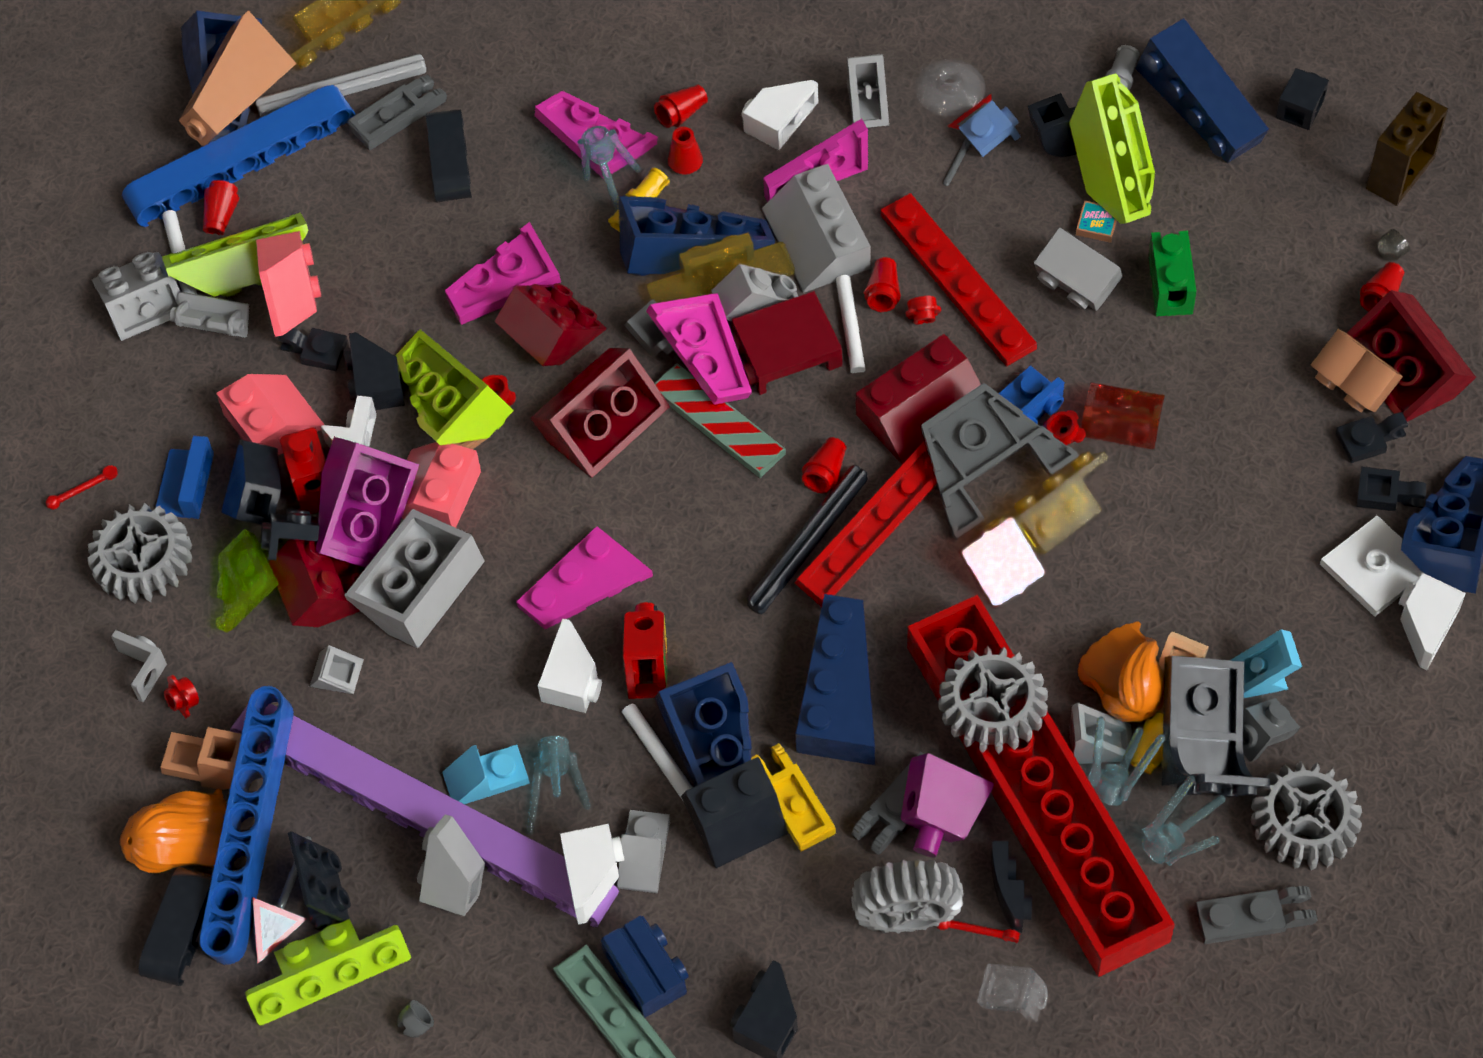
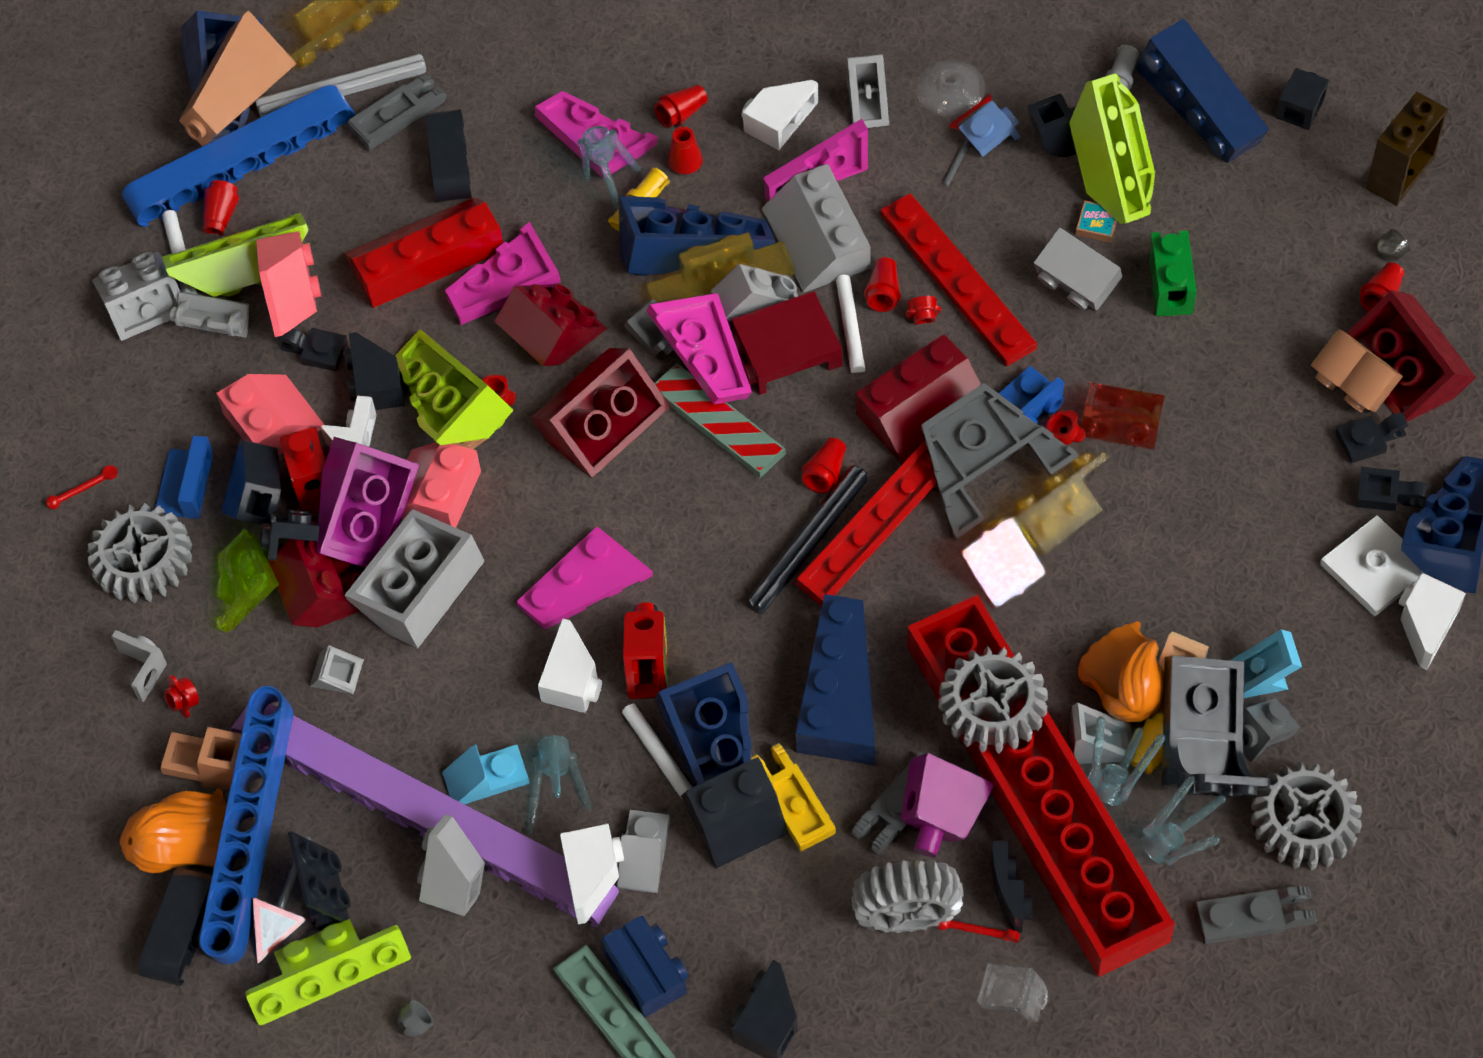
none -> red slope [344,197,503,308]

